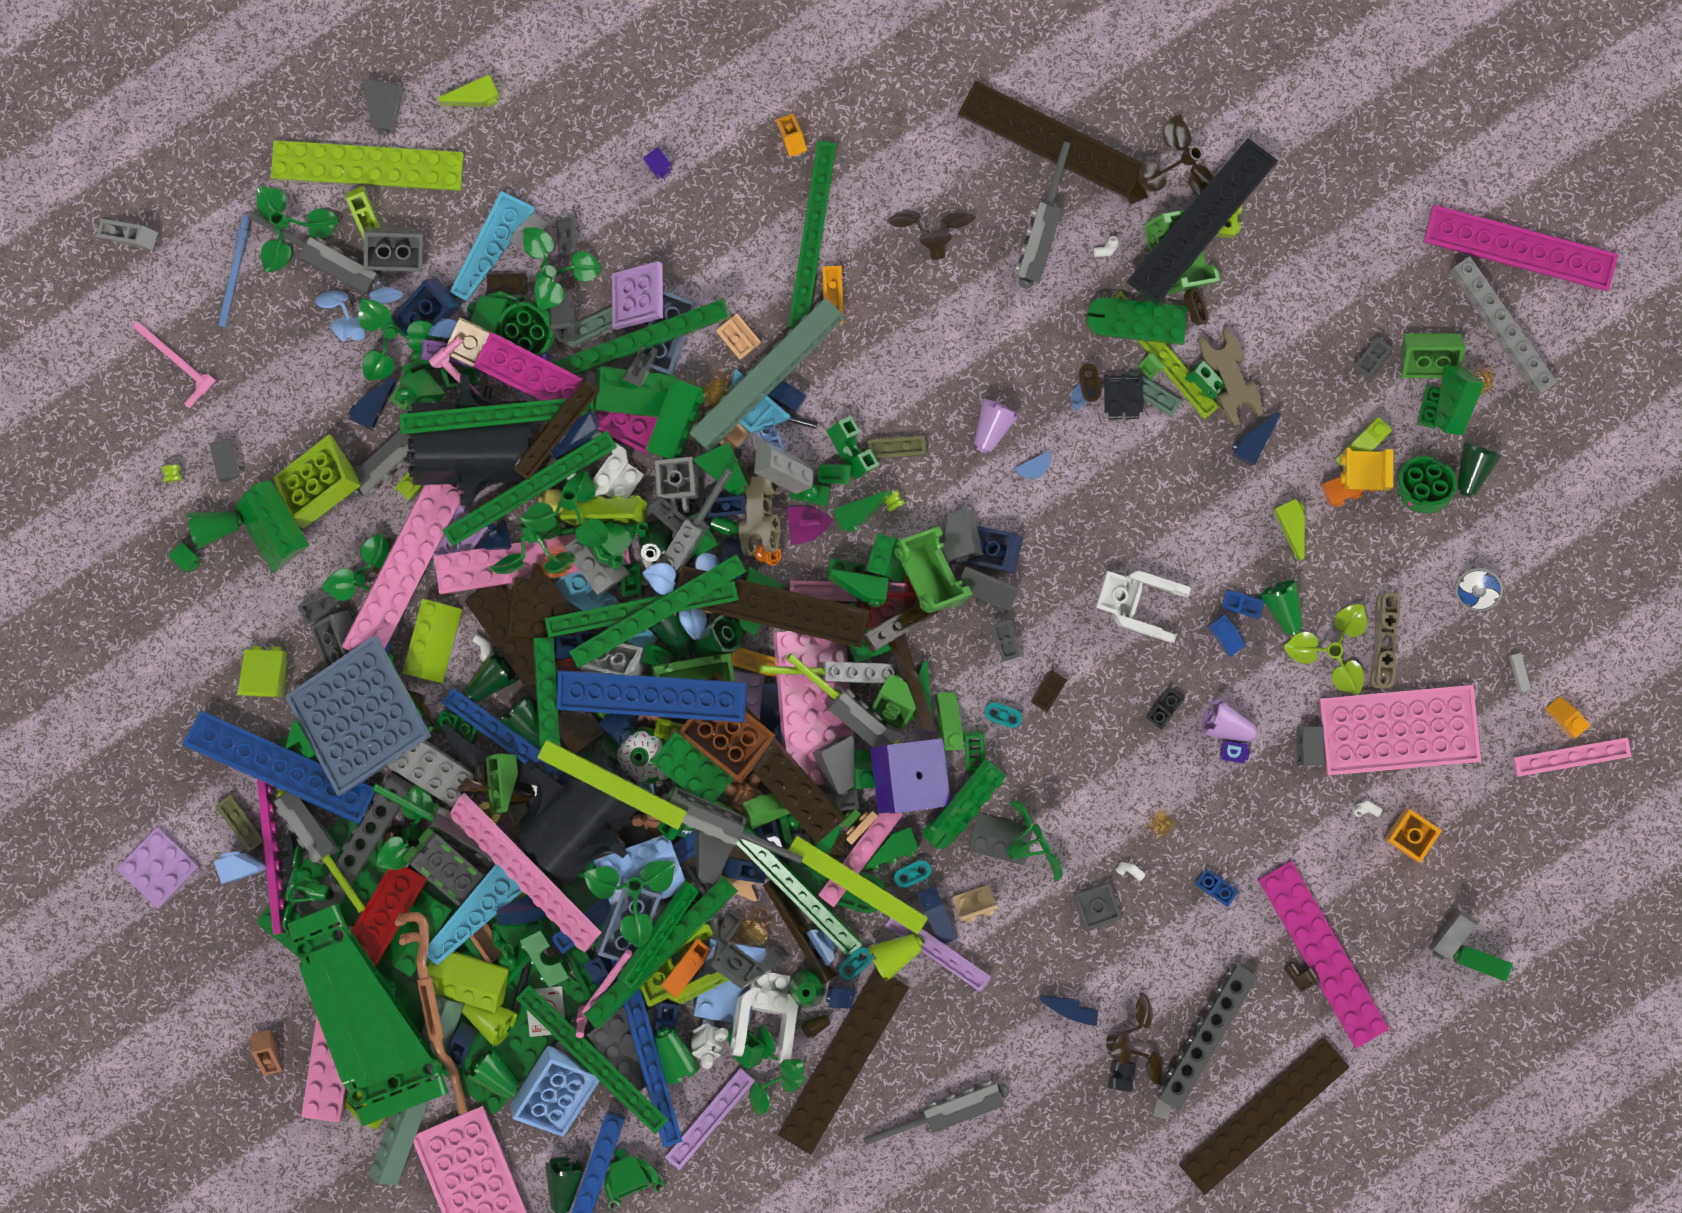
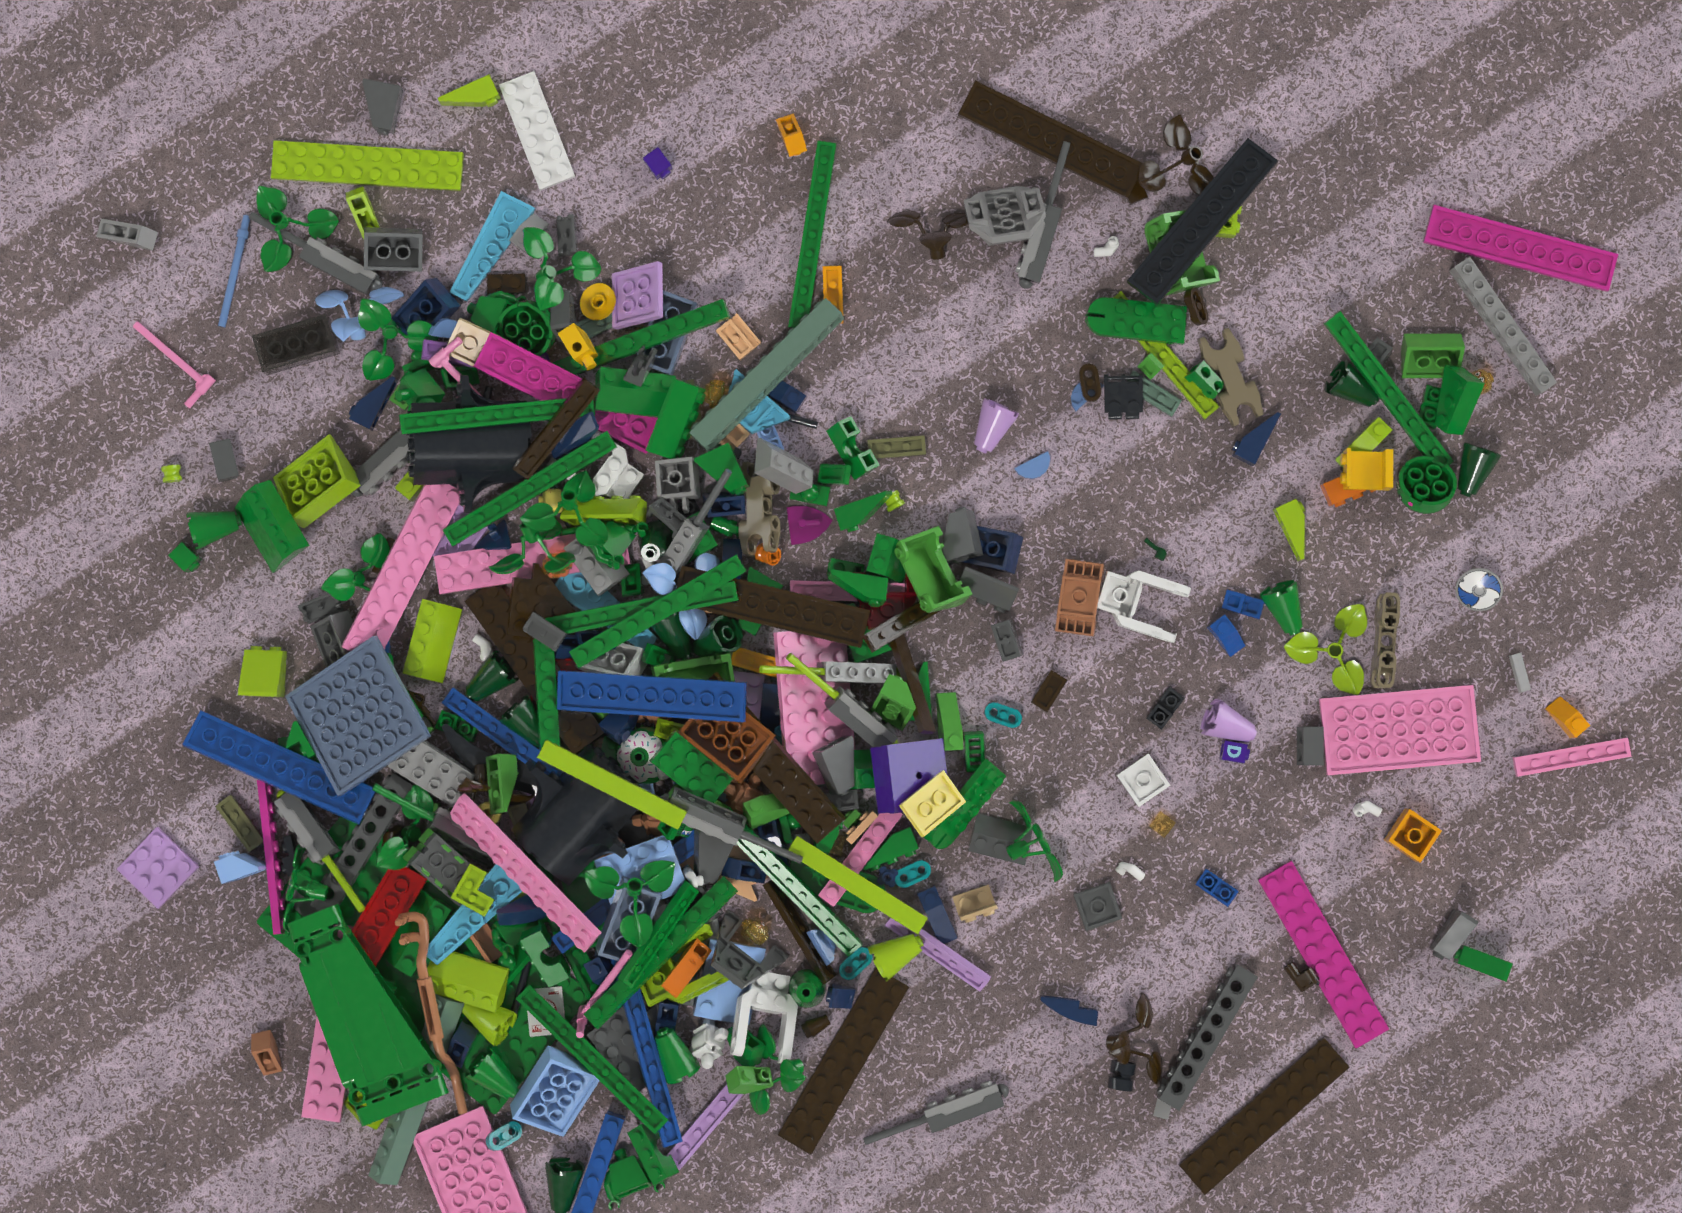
none -> clear smoke brick [252,314,340,375]
none -> lime plate [451,863,495,917]
none -> teal plate [486,1121,522,1151]
none -> white plate [499,71,575,191]
none -> dark grey hinge [523,612,567,652]
none -> yellow torso [558,323,598,370]
none -> yellow dish [580,283,616,321]
none -> green arch [627,1124,679,1186]
none -> white arm [683,867,704,888]
none -> bright green slope [725,1066,773,1094]
none -> dark blue plate [877,866,898,887]
none -> light yellow plate [899,770,966,837]
none -> light grey piece [964,186,1046,246]
none -> nougat plate [1055,559,1105,636]
none -> white plate [1116,753,1170,807]
none -> dark green hand [1144,538,1167,561]
none -> green plate [1323,311,1454,466]
none -> dark green cone [1324,360,1380,407]

